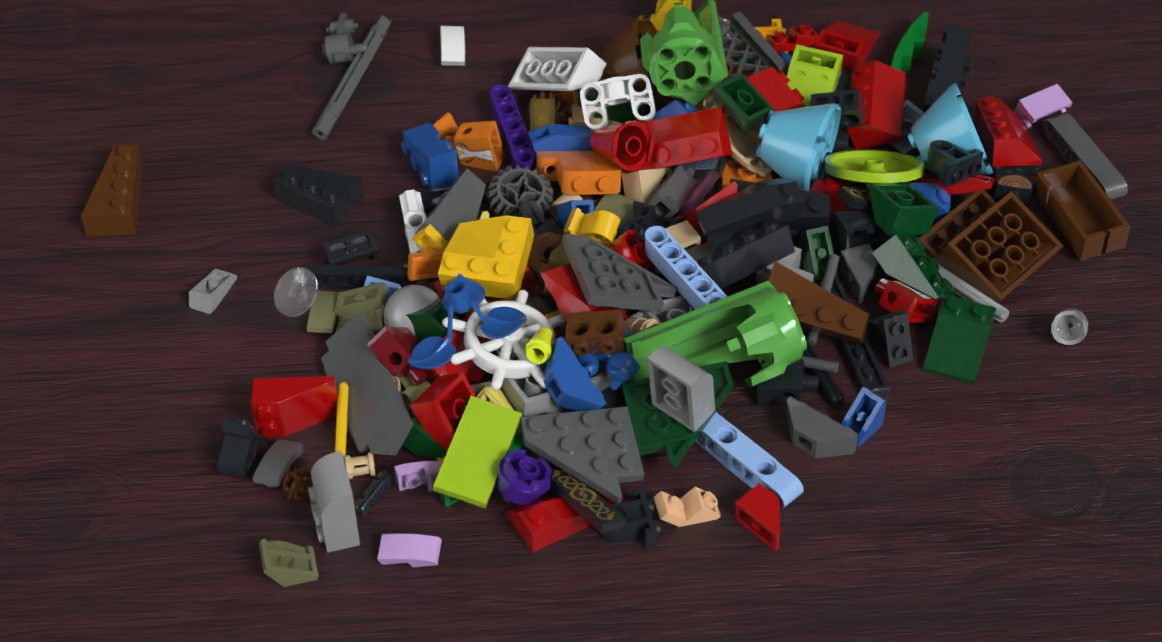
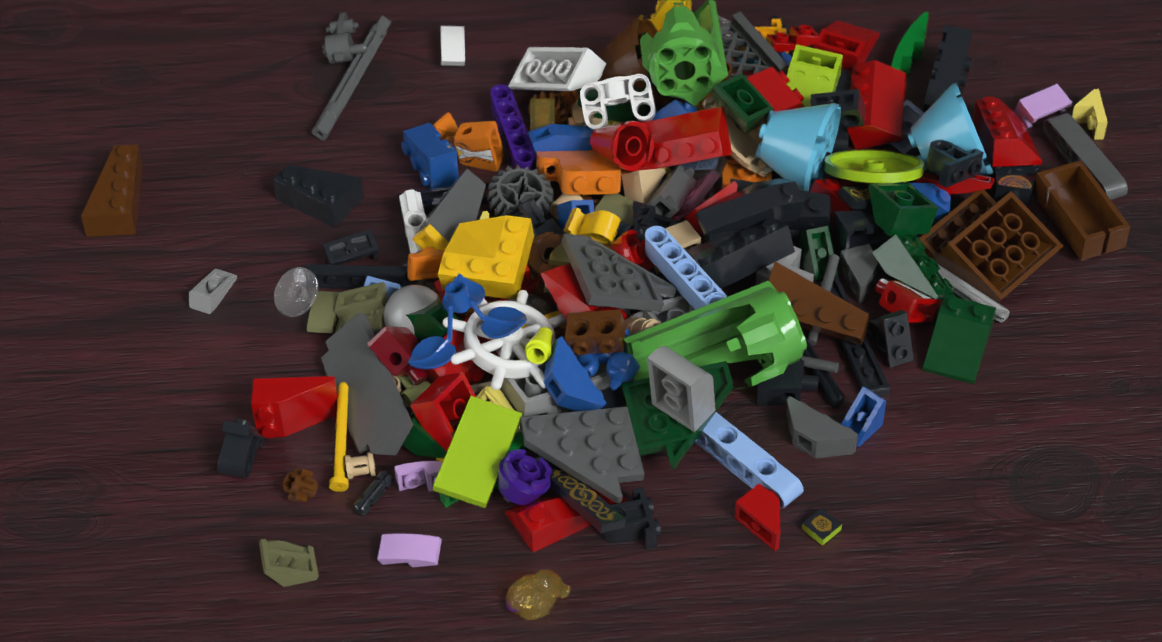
dark grey slope [253,439,303,487] -> none
light grey brick [308,451,360,553] -> none
light nougat slope [653,487,721,527] -> none
light grey piece [1051,308,1088,345] -> none
none -> clear yellow hair [505,569,571,620]
none -> tile [802,508,842,546]
none -> light yellow slope [1072,89,1107,140]

